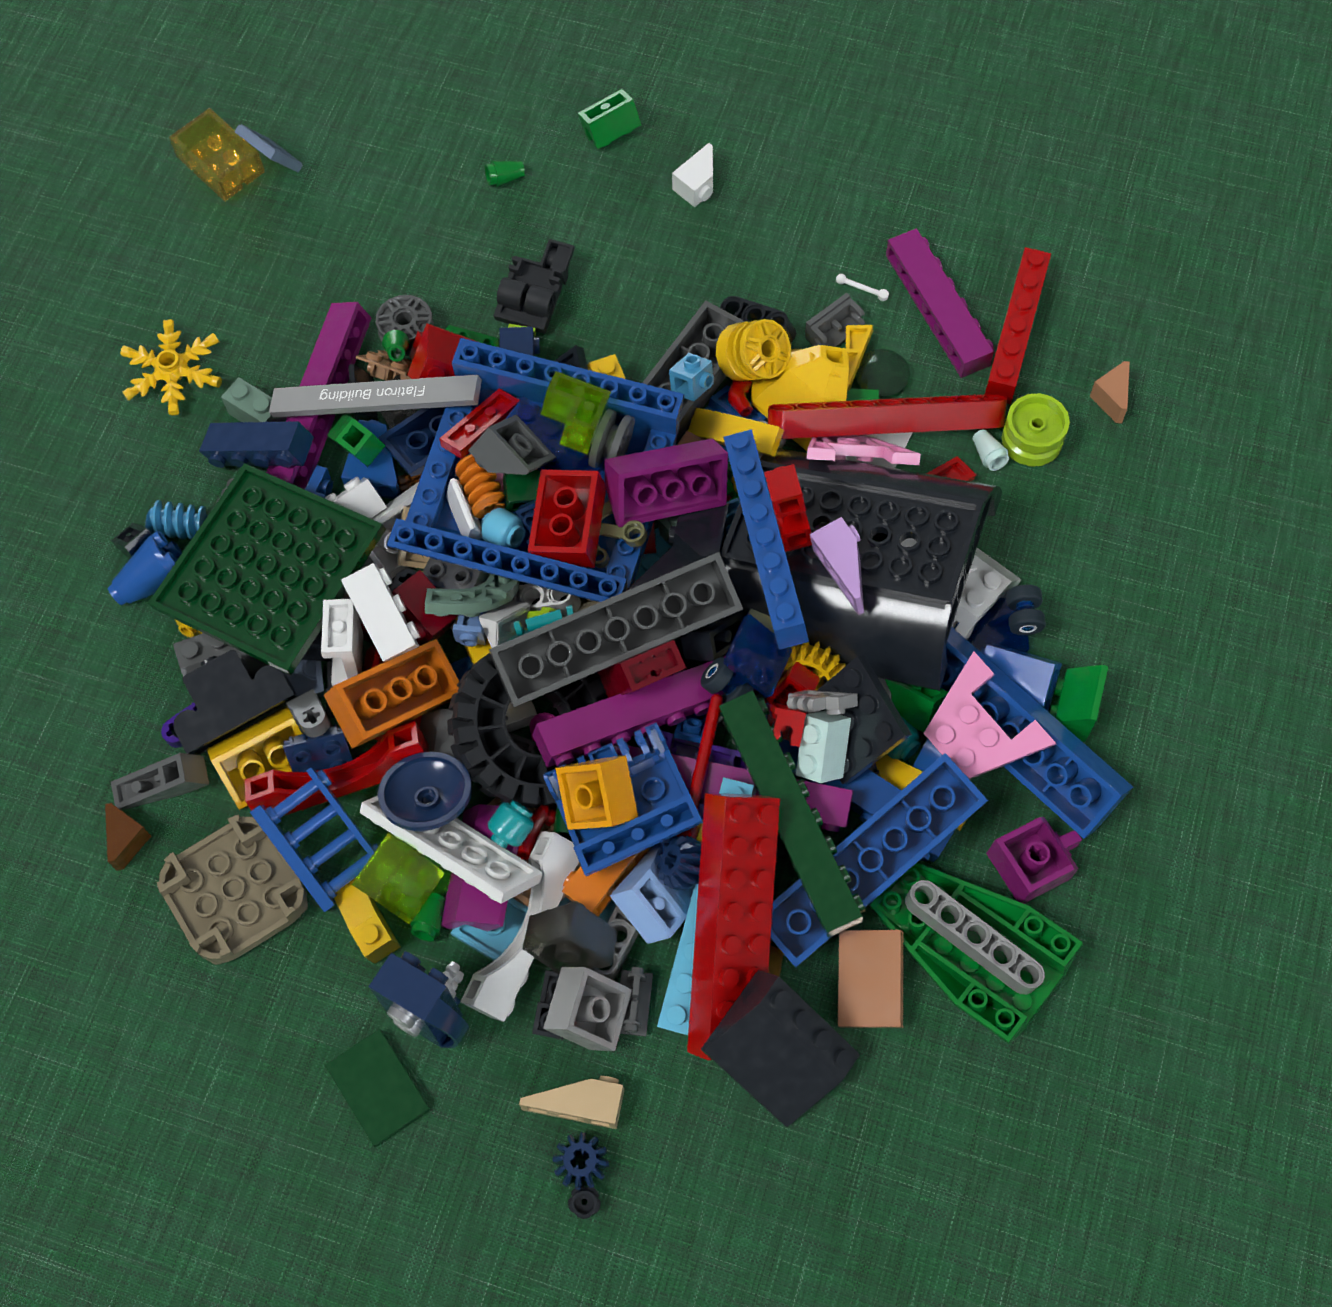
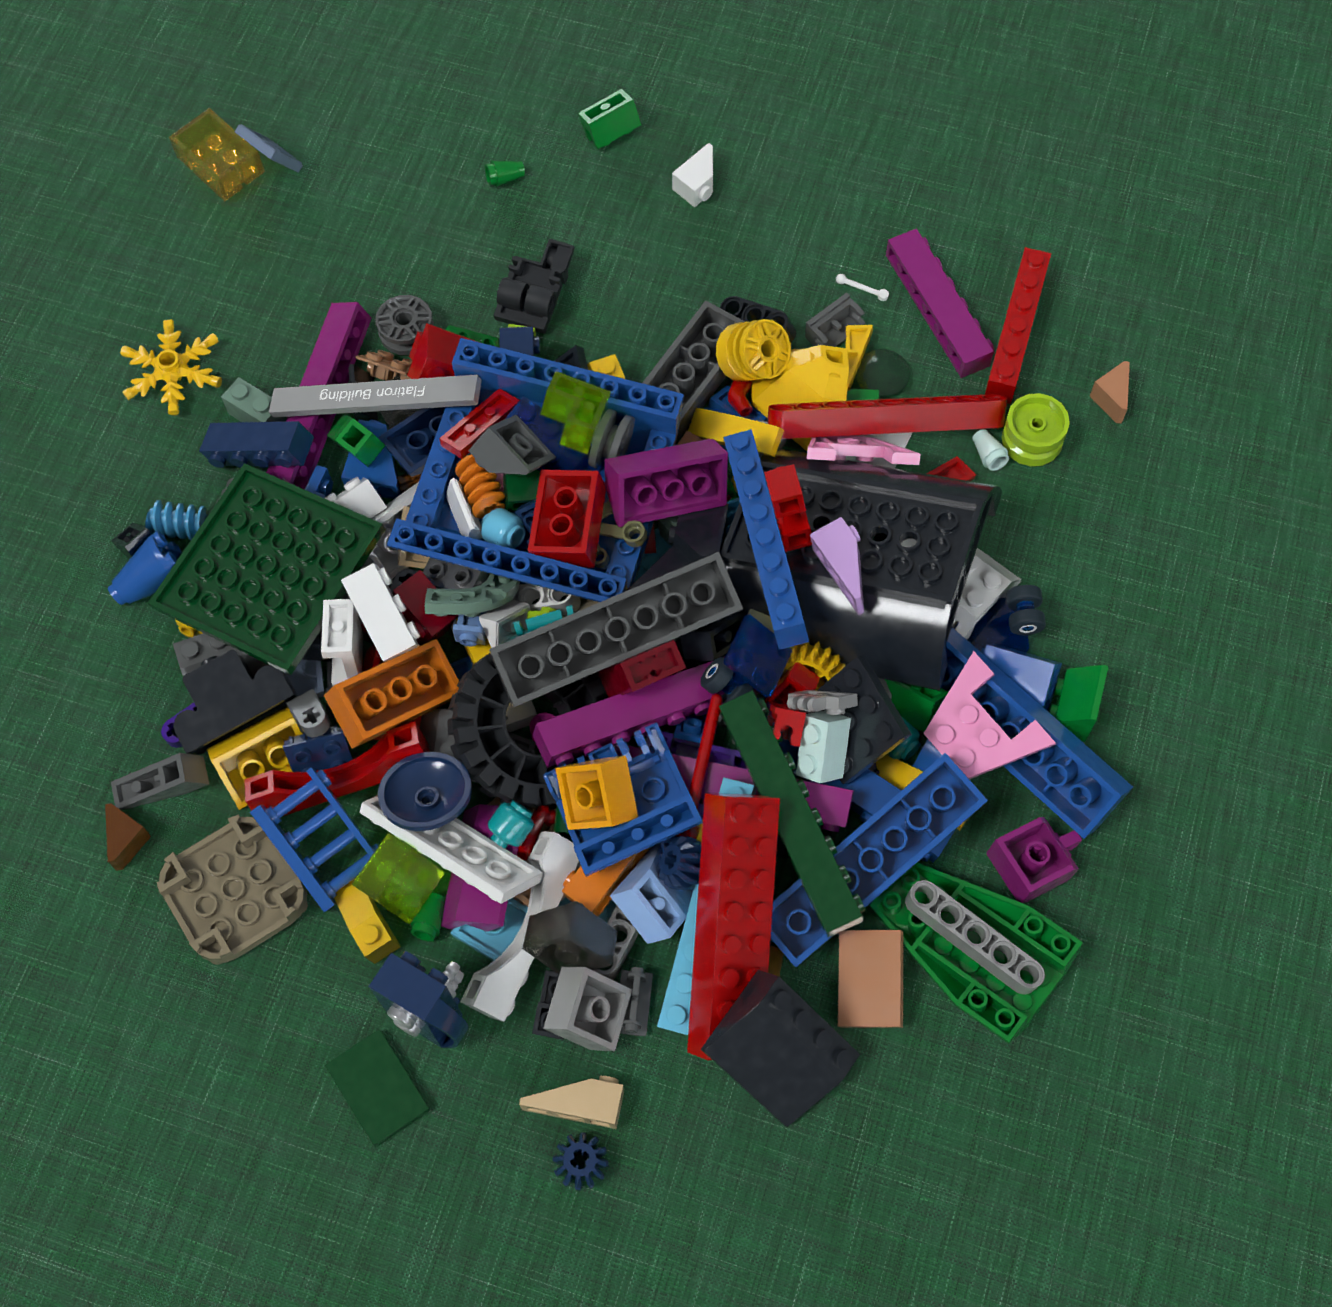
green cone [382,330,410,362] -> none
black plate [568,1186,601,1219] -> none
dark azure brick [669,353,714,401] -> none

